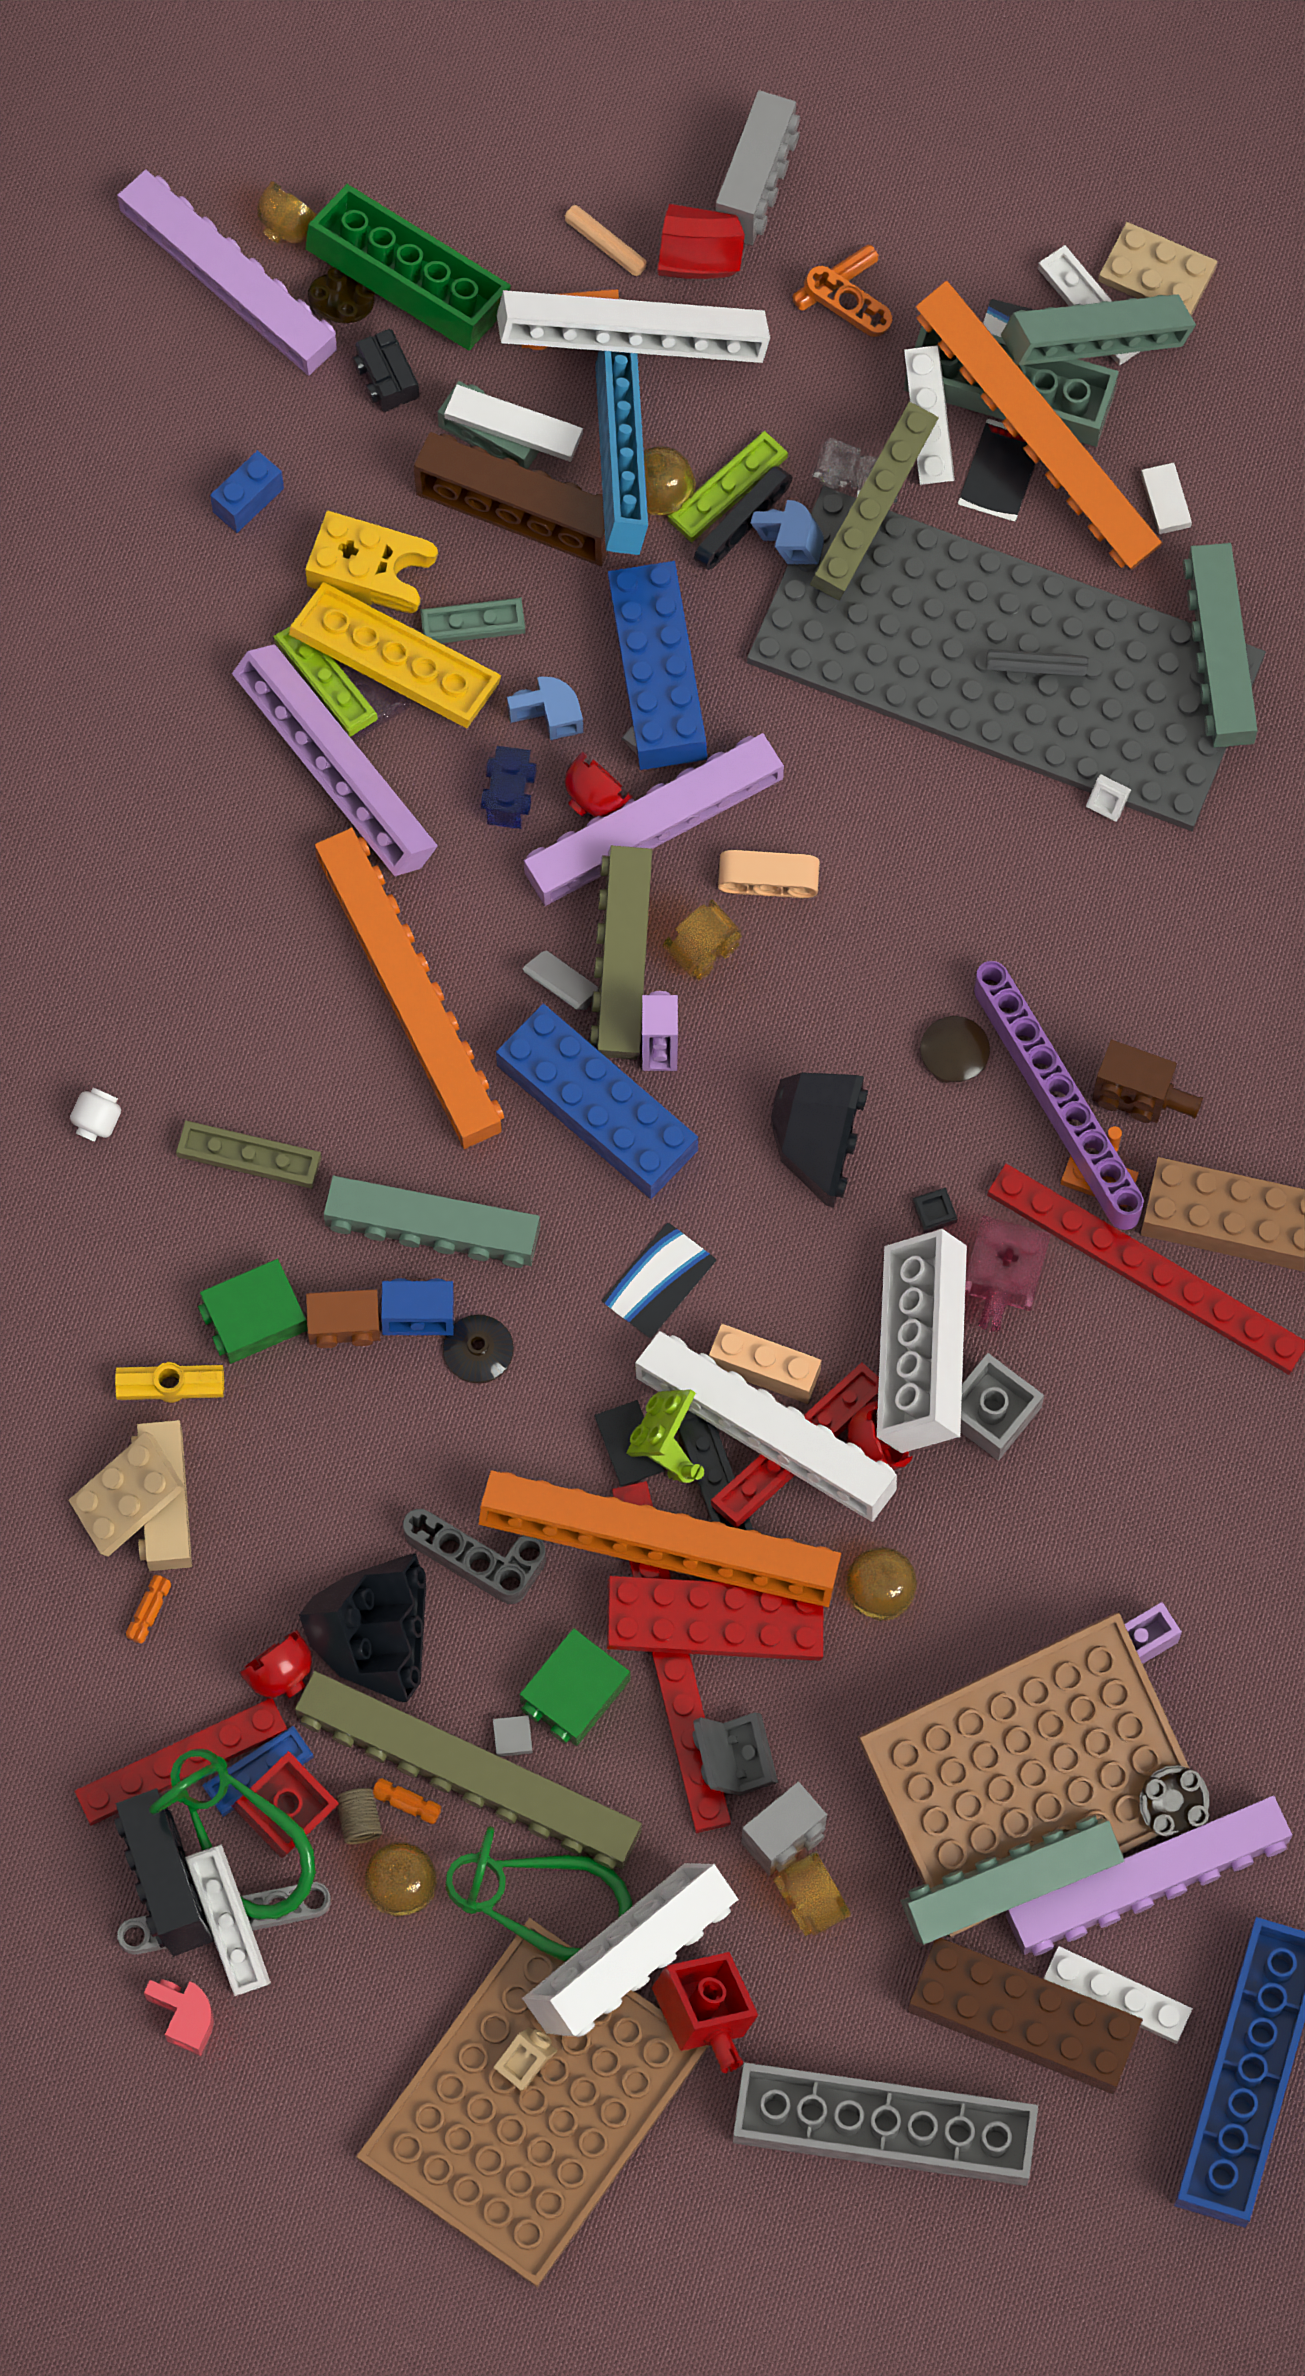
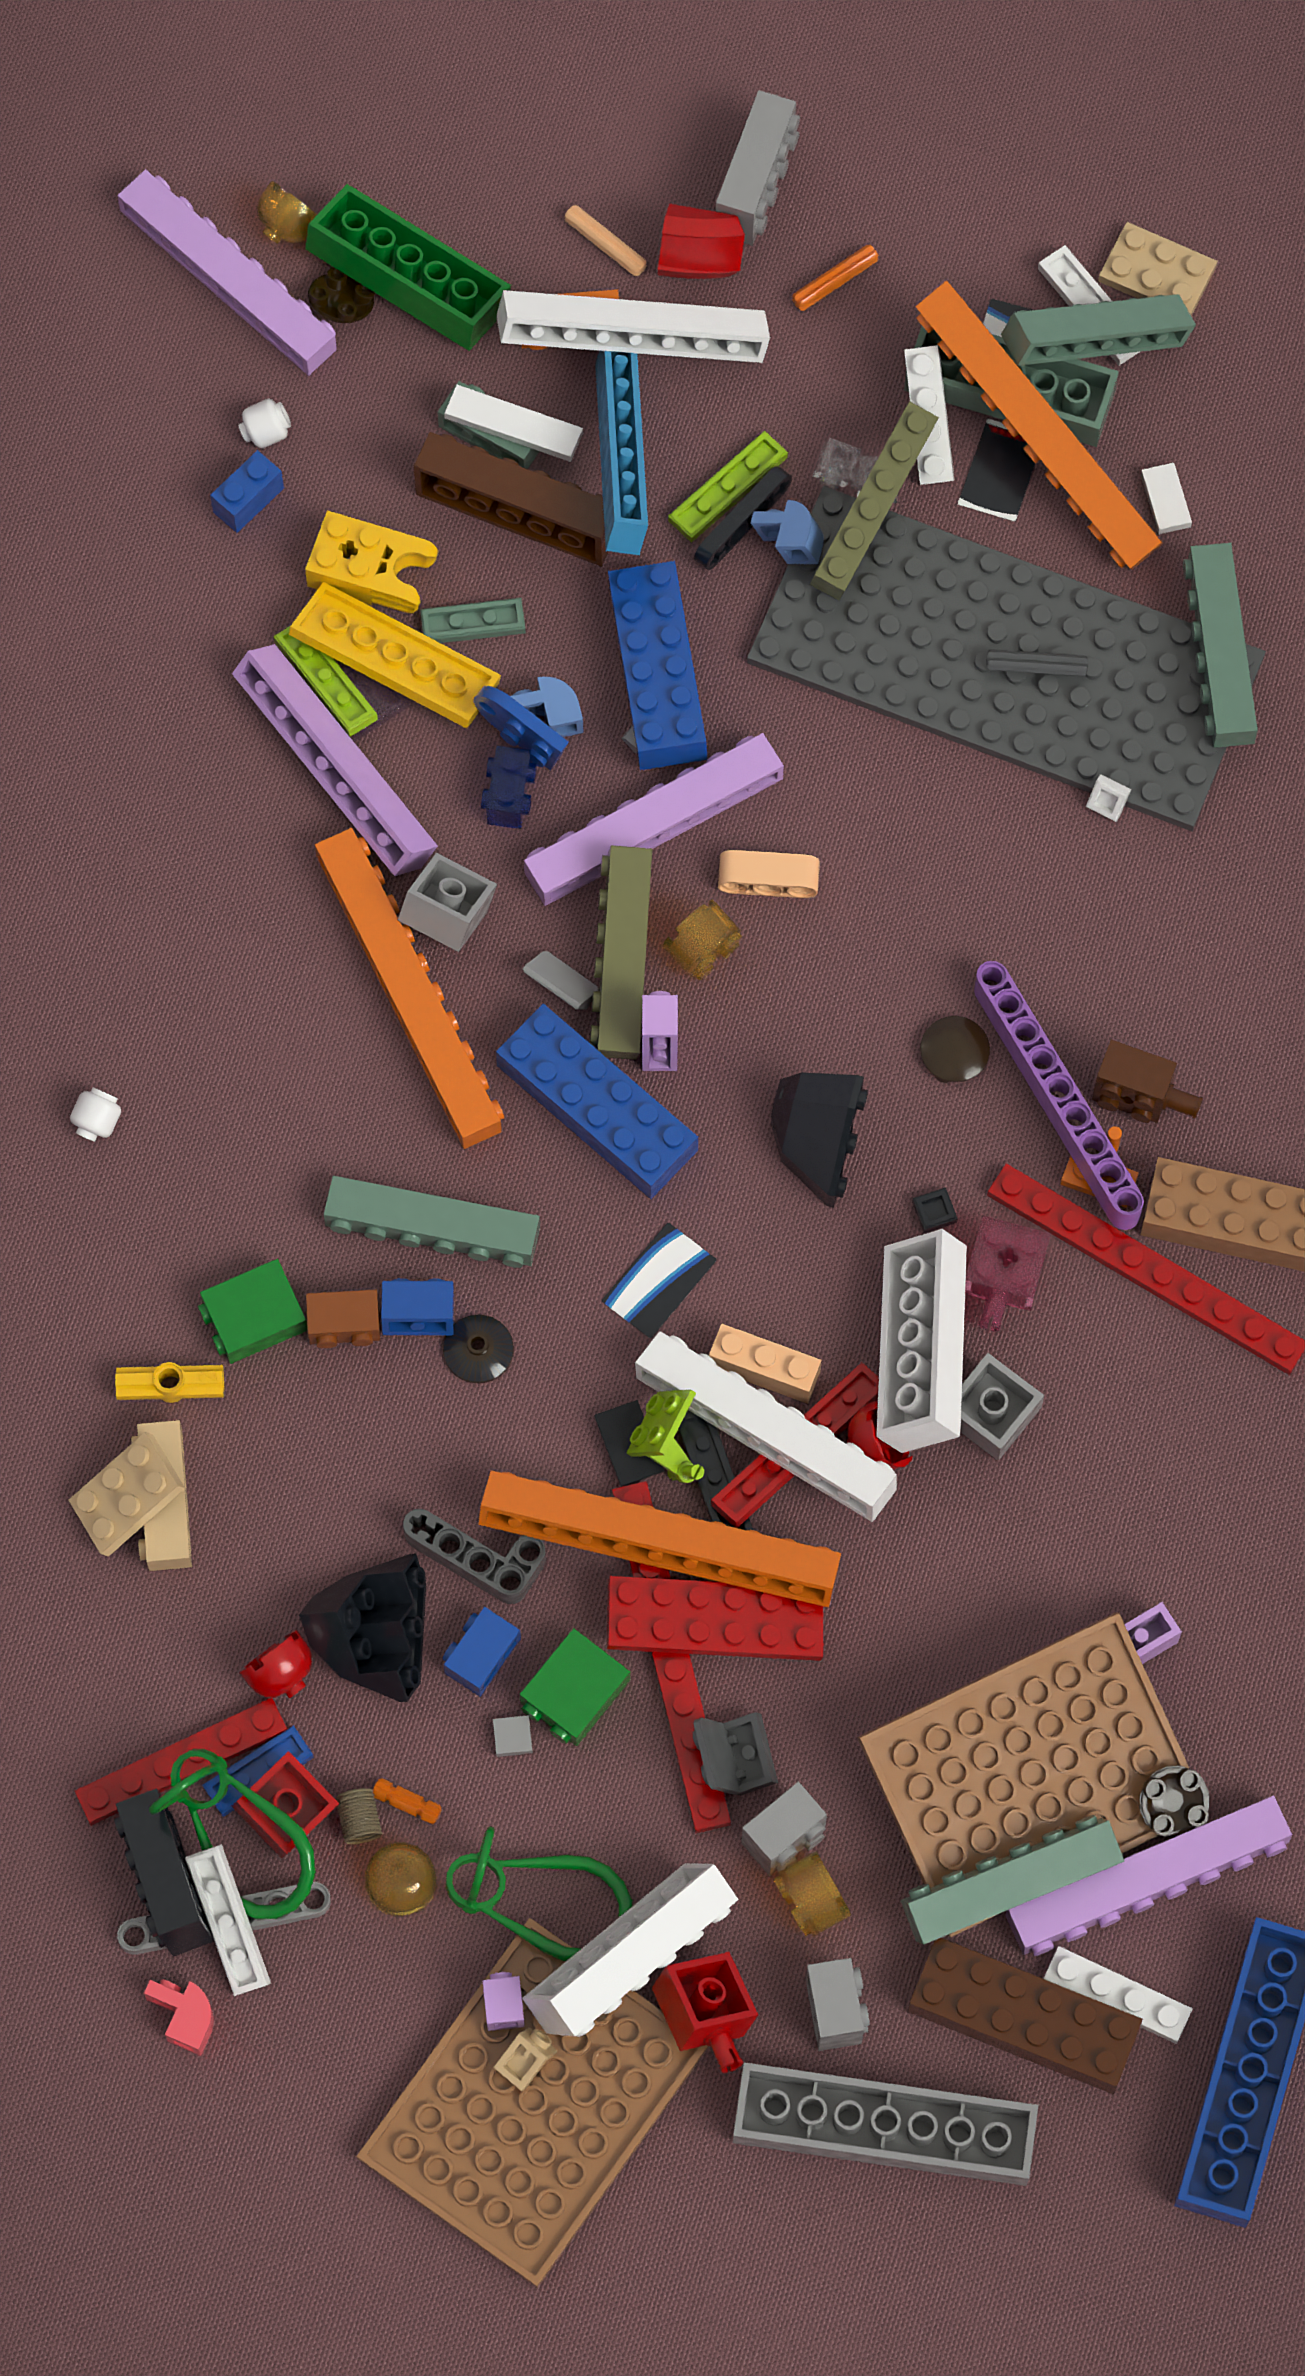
orange axle [126,1575,171,1644] -> none
olive plate [176,1120,322,1189] -> none
olive brick [295,1671,642,1870] -> none
black brick [352,329,420,412] -> none
red cylinder [564,751,633,817] -> none
clear yellow cylinder [644,446,696,515] -> none
orange beam [804,266,892,337] -> none
clear yellow cylinder [845,1546,917,1621] -> none
none -> white head [239,399,291,449]
none -> light grey brick [398,853,497,952]
none -> blue brick [442,1607,521,1697]
none -> blue plate [474,686,569,770]
none -> lavender brick [482,1972,525,2031]
none -> light grey brick [806,1958,870,2051]

